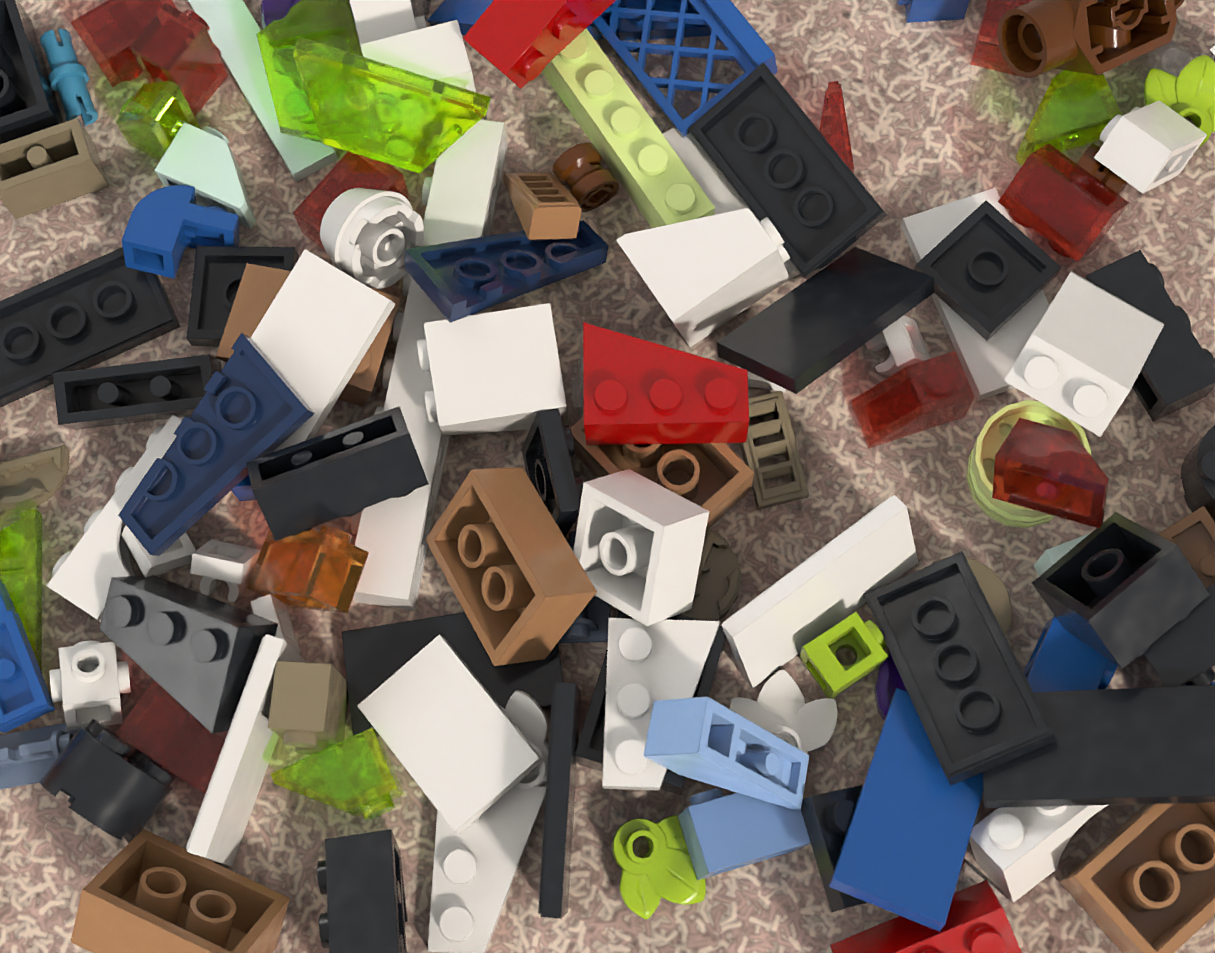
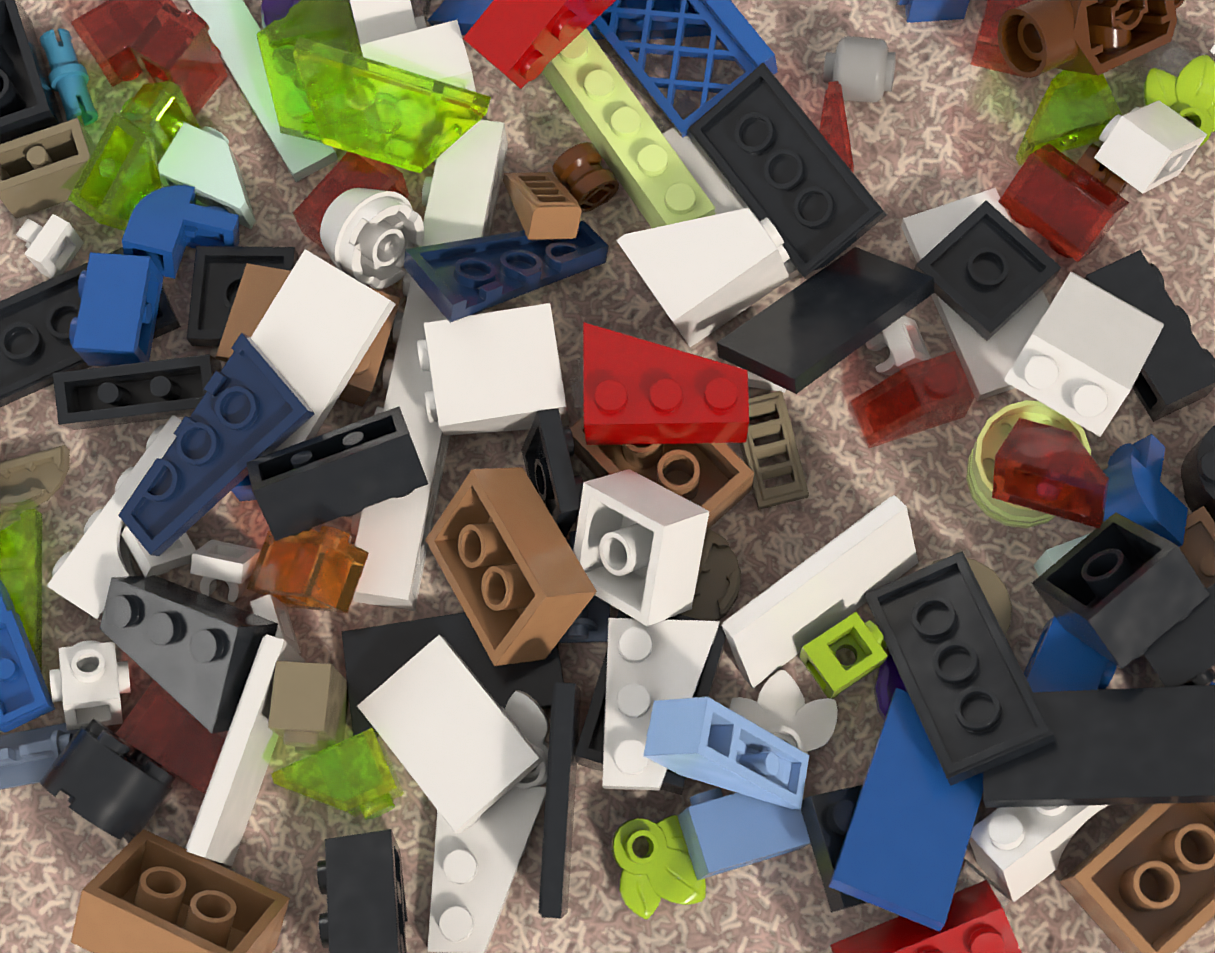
none -> white tile [16,214,84,279]
none -> clear neon green slope [68,112,162,231]
none -> blue brick [69,252,164,367]
none -> light grey head [823,36,896,103]
none -> blue brick [1089,434,1188,547]

